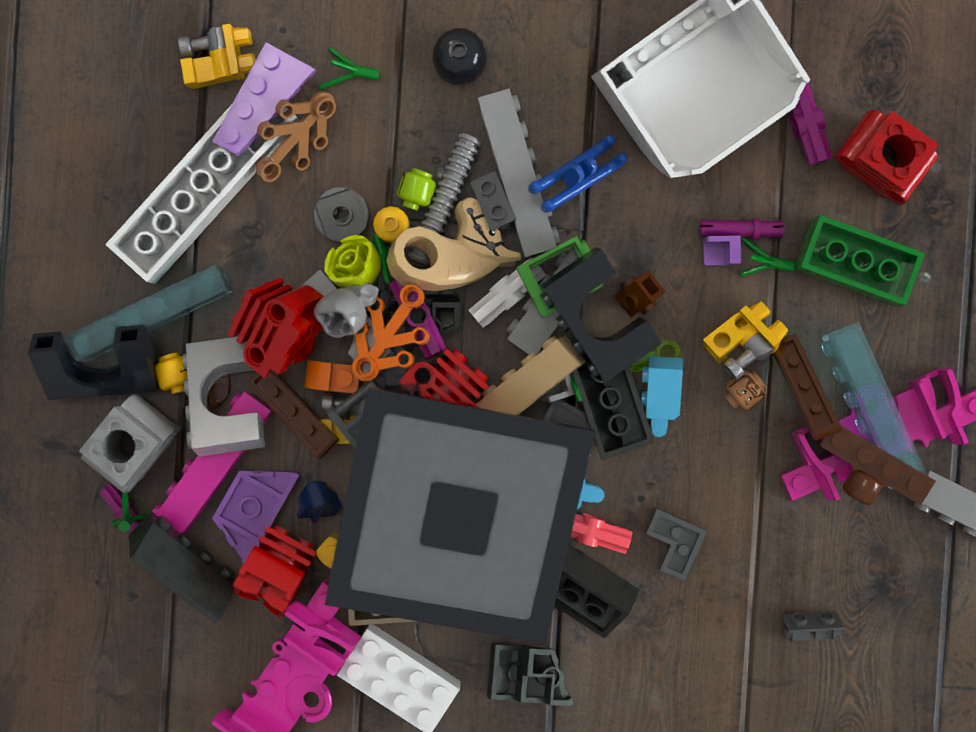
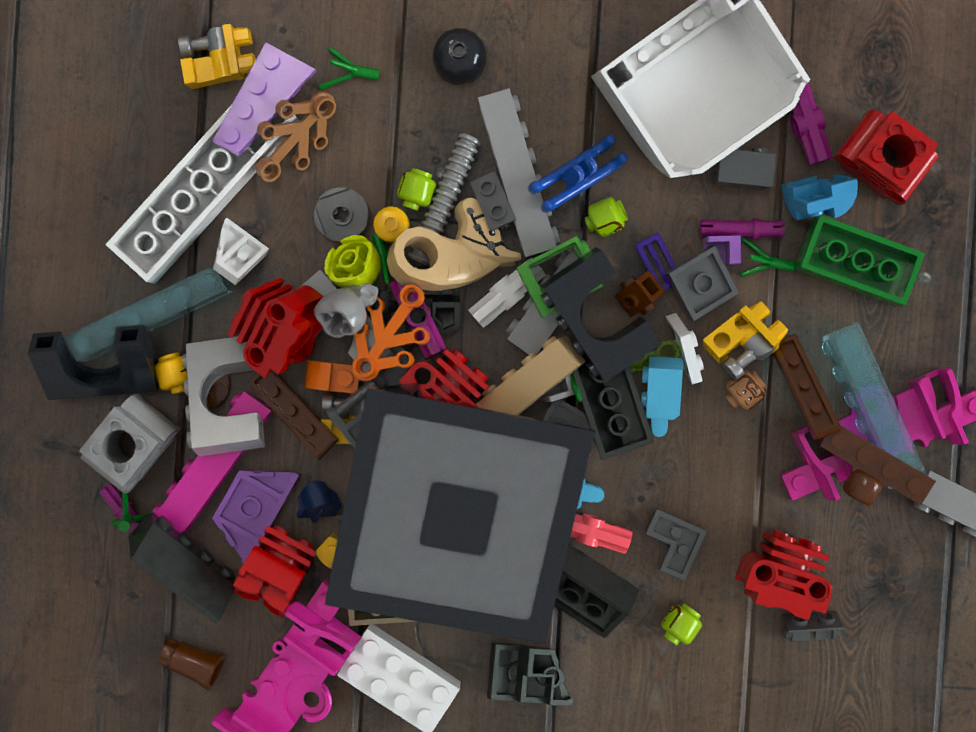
none -> reddish brown plant [158,639,225,691]
none -> white wing [213,218,269,285]
none -> lime head [585,197,628,237]
none -> dark purple tile [633,232,676,291]
none -> lime head [661,603,702,646]
none -> dark grey plate [665,245,739,321]
none -> white wing [666,313,704,385]
none -> dark grey brick [713,146,777,191]
none -> red piece [735,529,832,620]
none -> dark azure brick [781,174,858,220]

